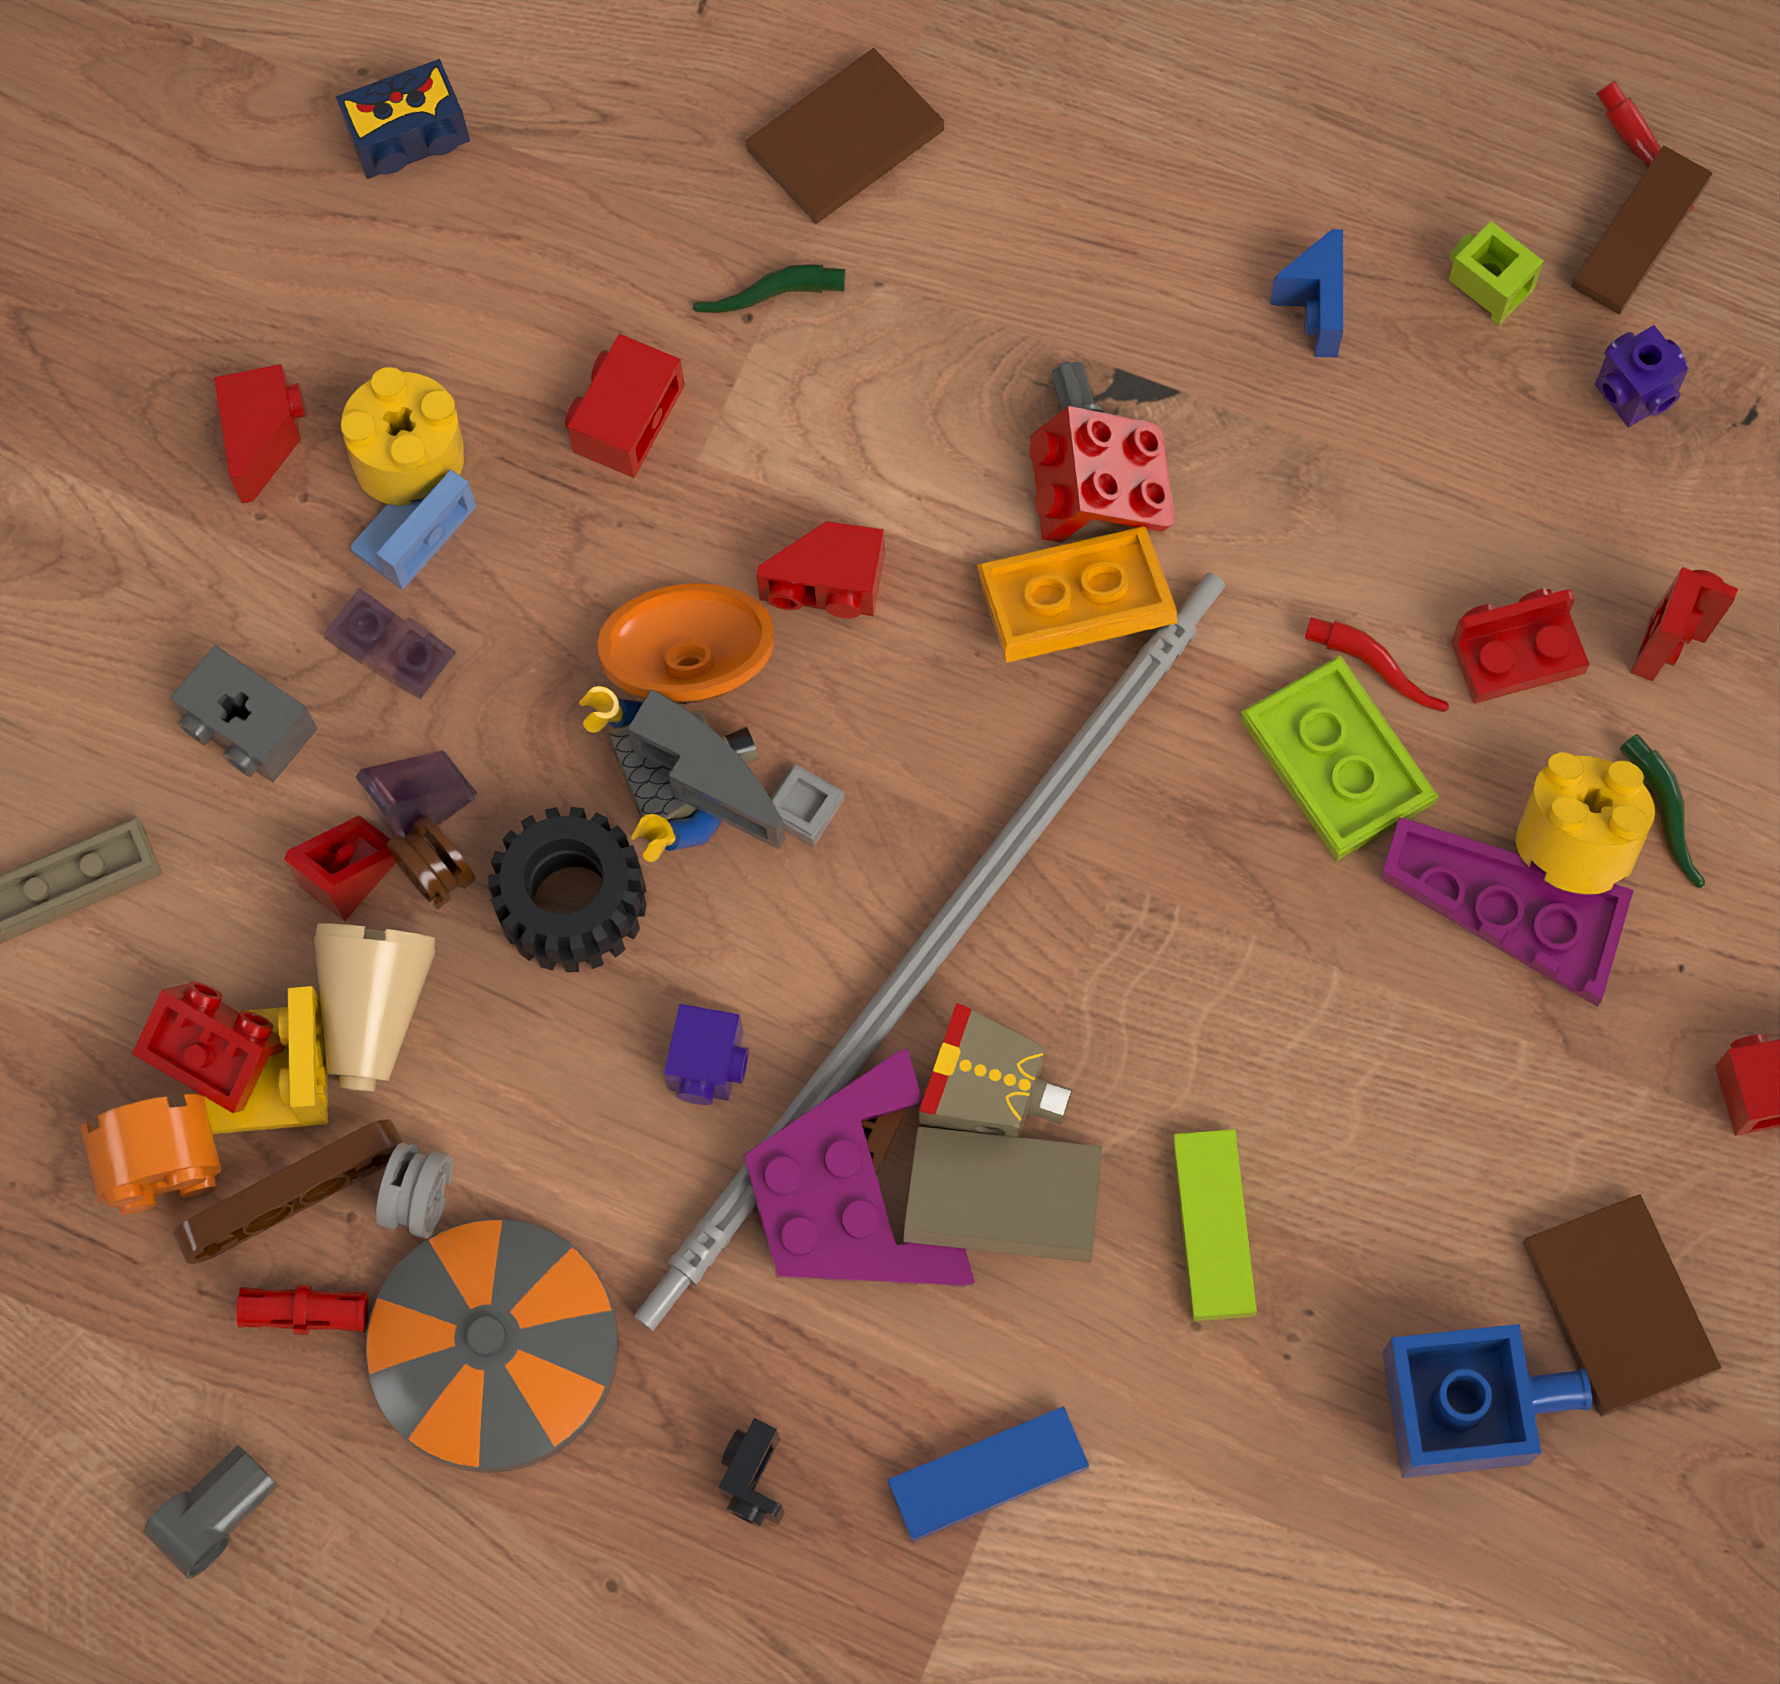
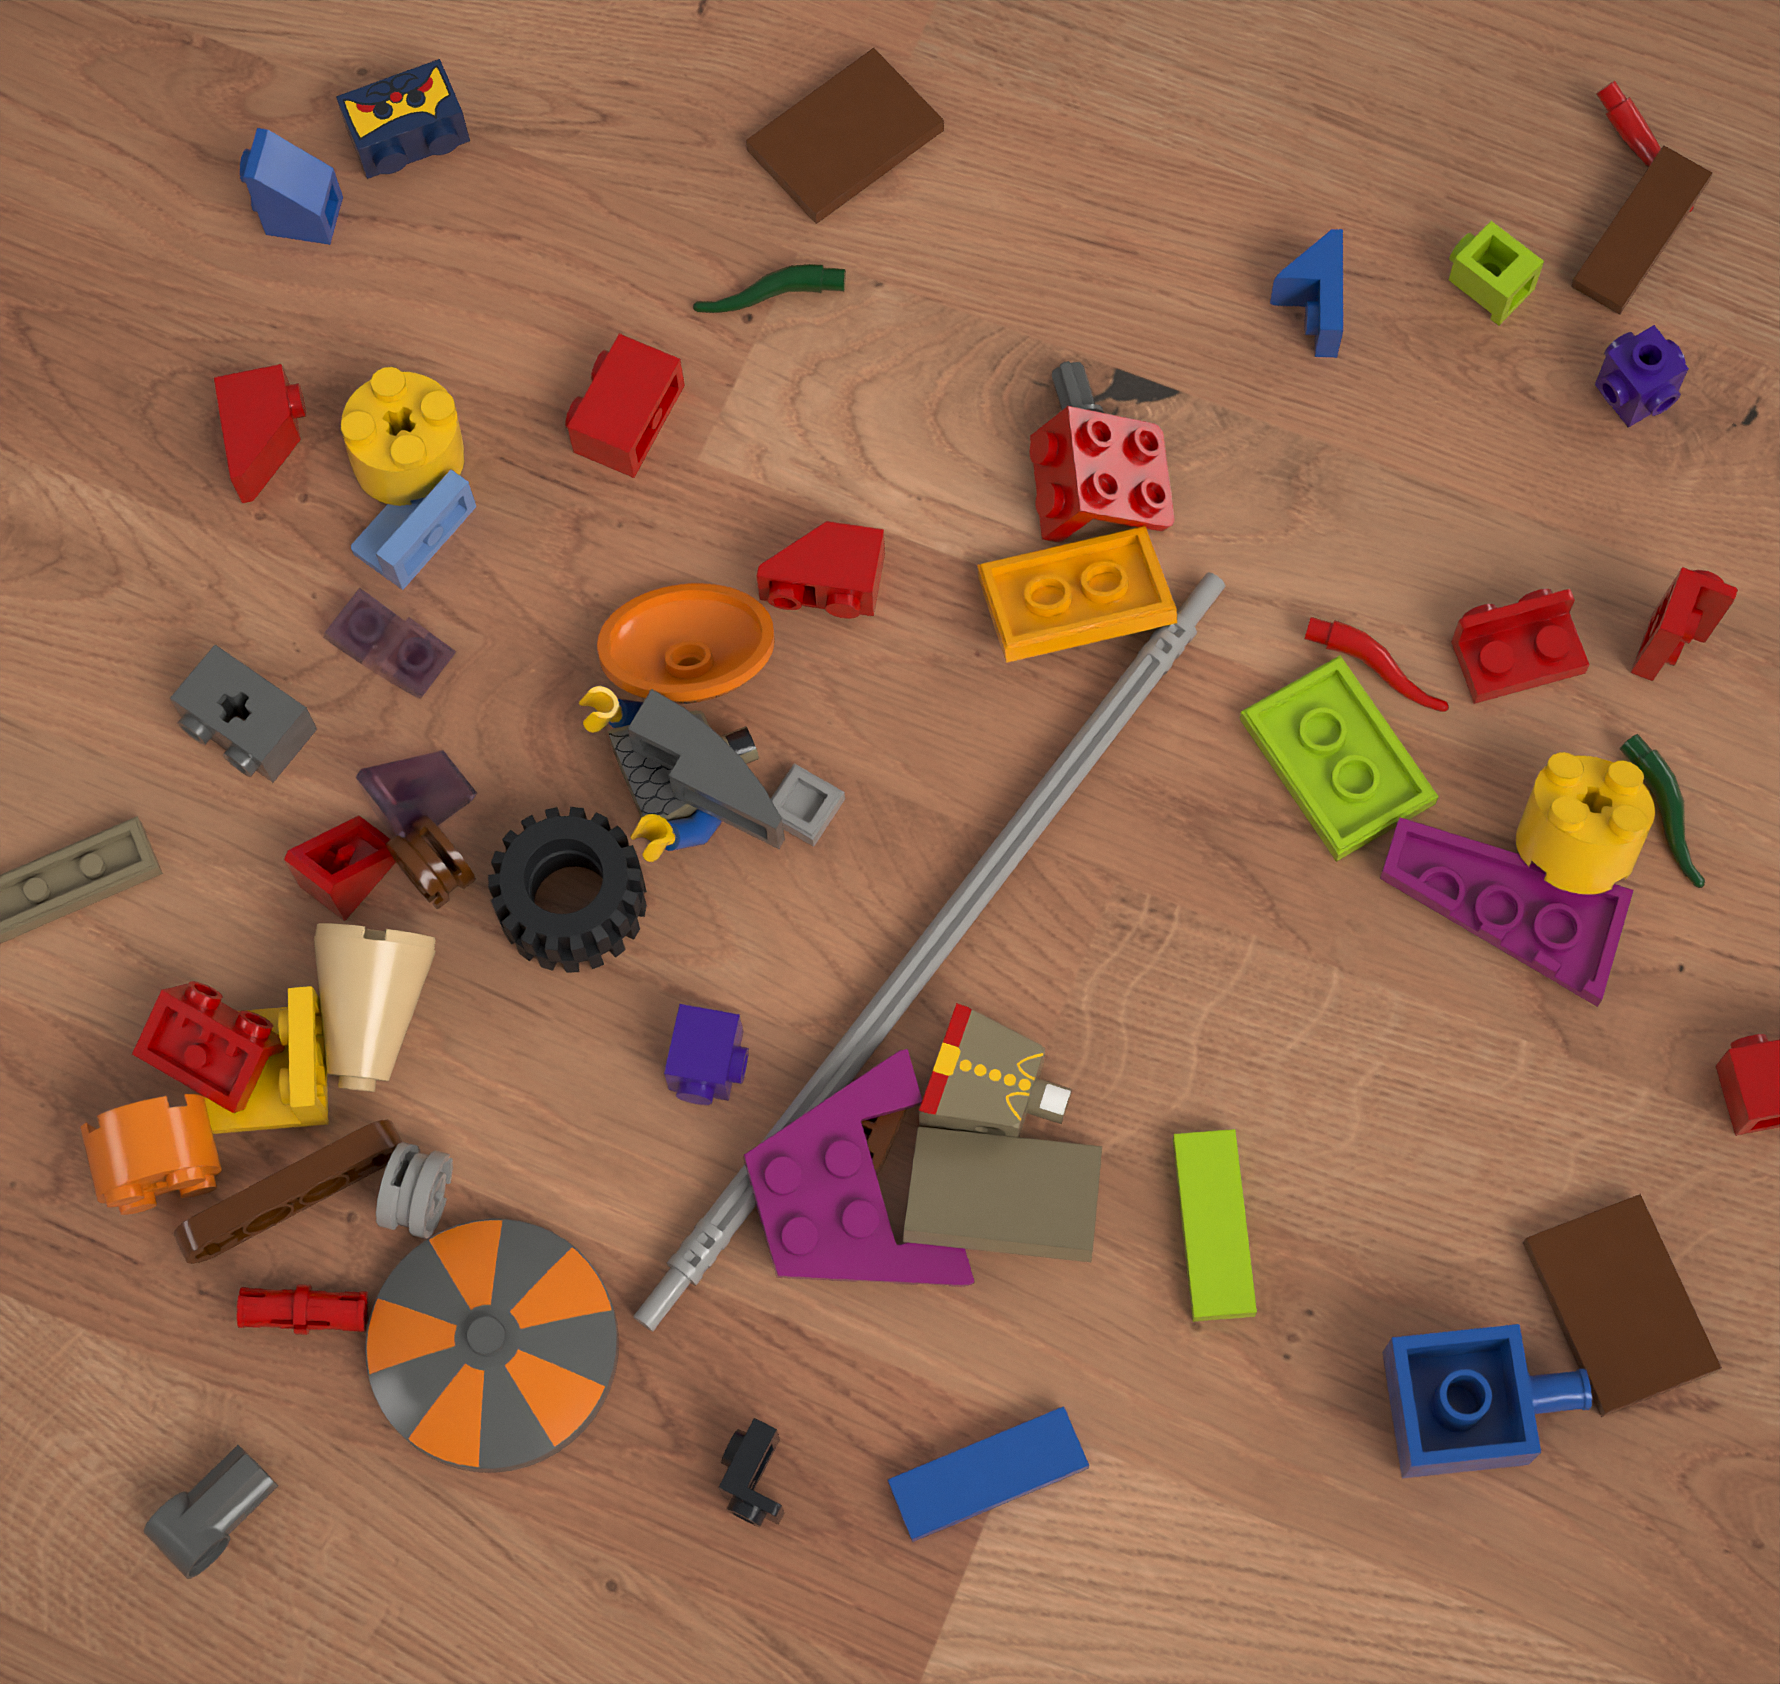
none -> blue slope [240,128,343,245]

